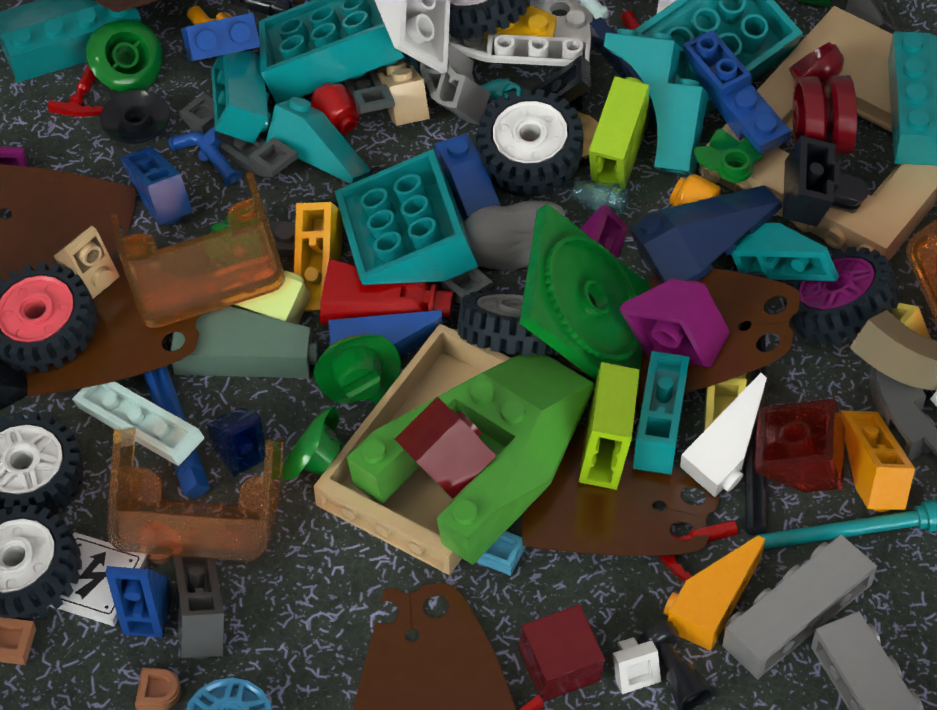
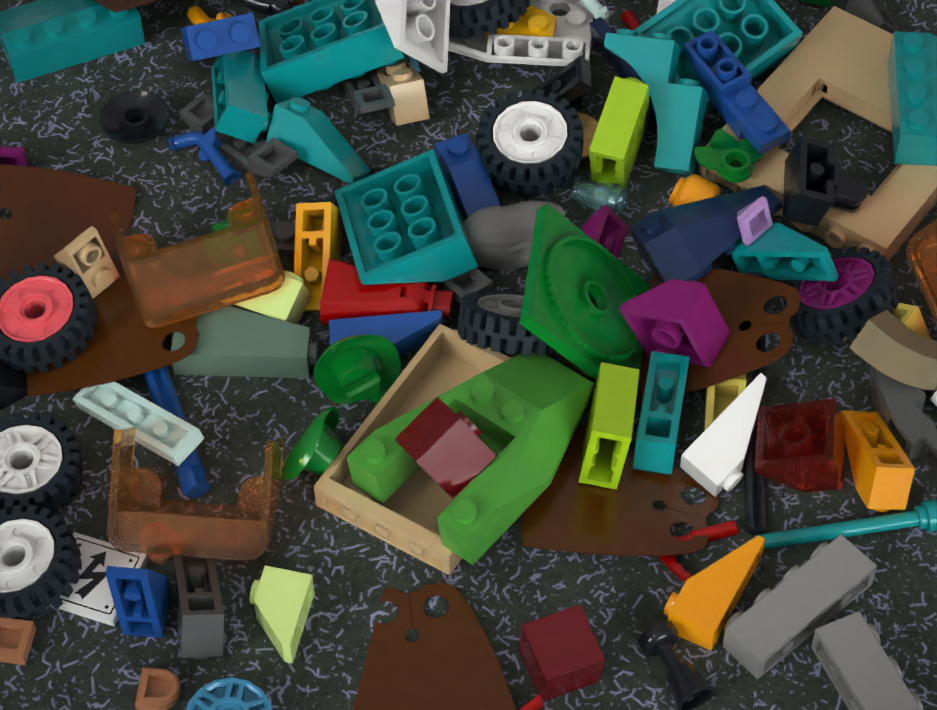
red piece [48,64,103,117] -> none
green hat [85,19,163,93] -> none
blue slope [119,146,193,225] -> none
clear blue slope [207,407,267,477] -> none
red head [310,83,360,135] -> none
light grey brick [420,44,490,125] -> none
medium azure tile [477,531,526,576] -> none
teal arm [480,78,522,101] -> none
white tile [613,637,661,694] -> none
dark red hair [789,42,844,87] -> none
dark red wheel [792,75,857,154] -> none
none -> yellowish green slope [249,566,315,664]
none -> lavender slope [737,196,773,246]

